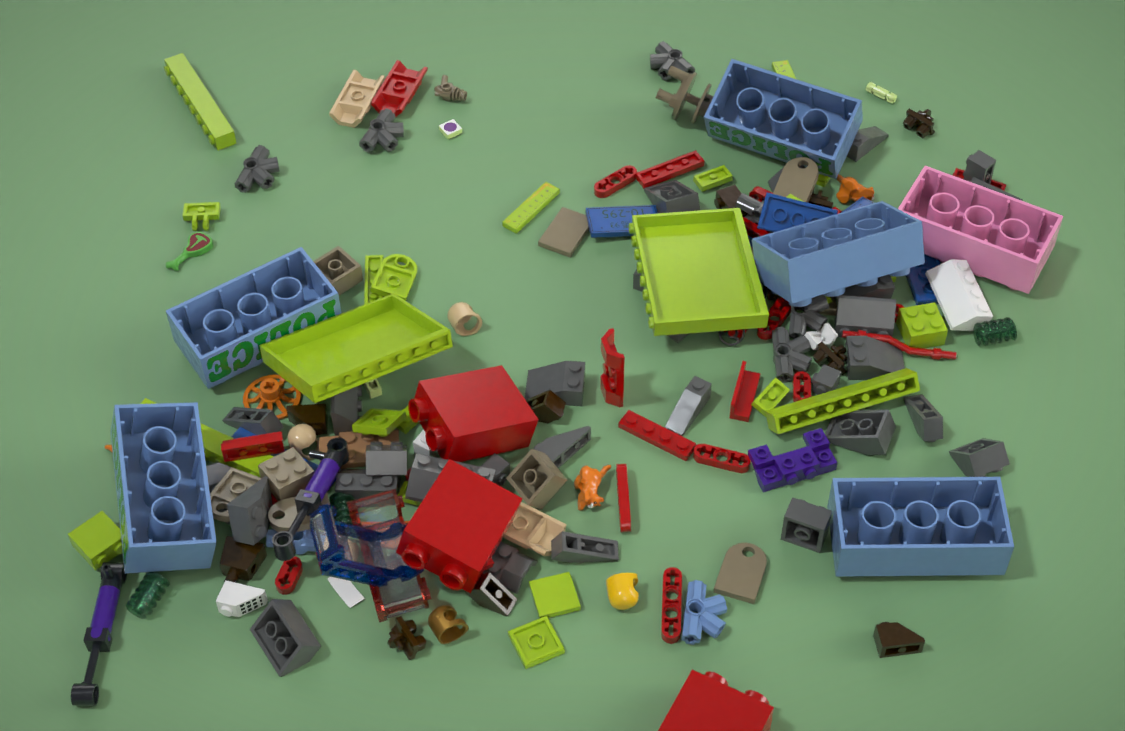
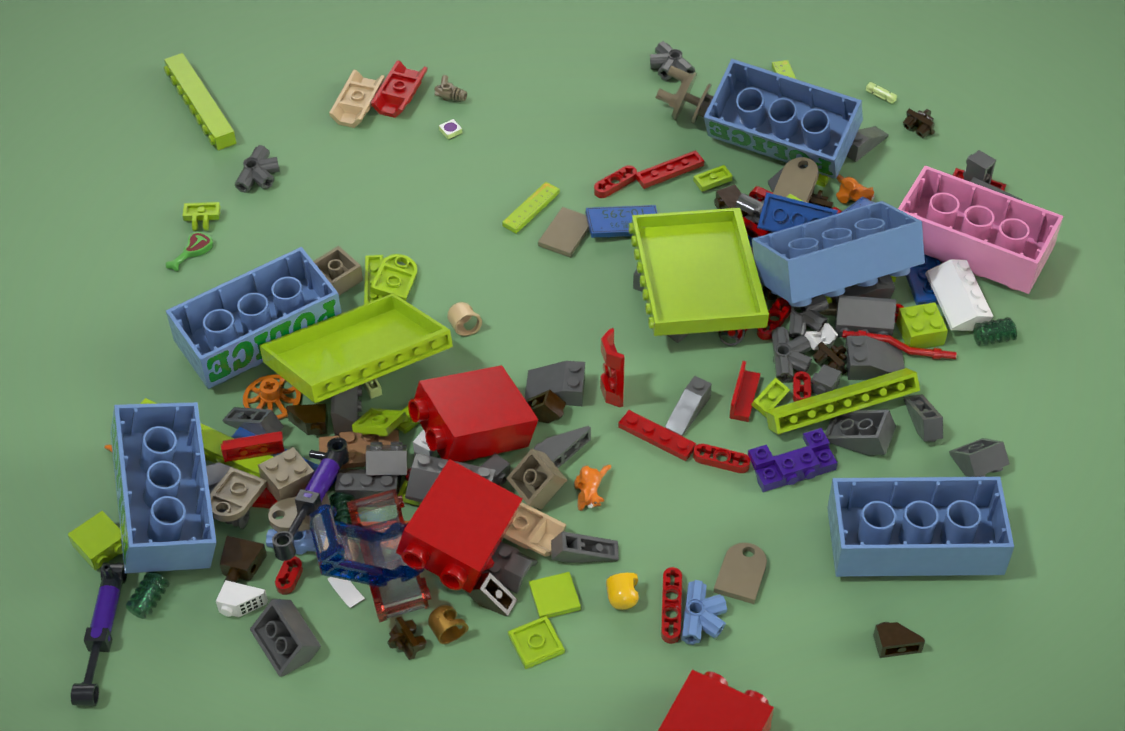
dark grey slope [227,476,273,545] -> none
tan helmet [287,424,319,460] -> none
dark grey piece [359,108,404,153] -> none
red beam [616,464,631,532] -> none
dark grey slope [644,180,700,213] -> none
dark grey brick [780,497,832,553] -> none

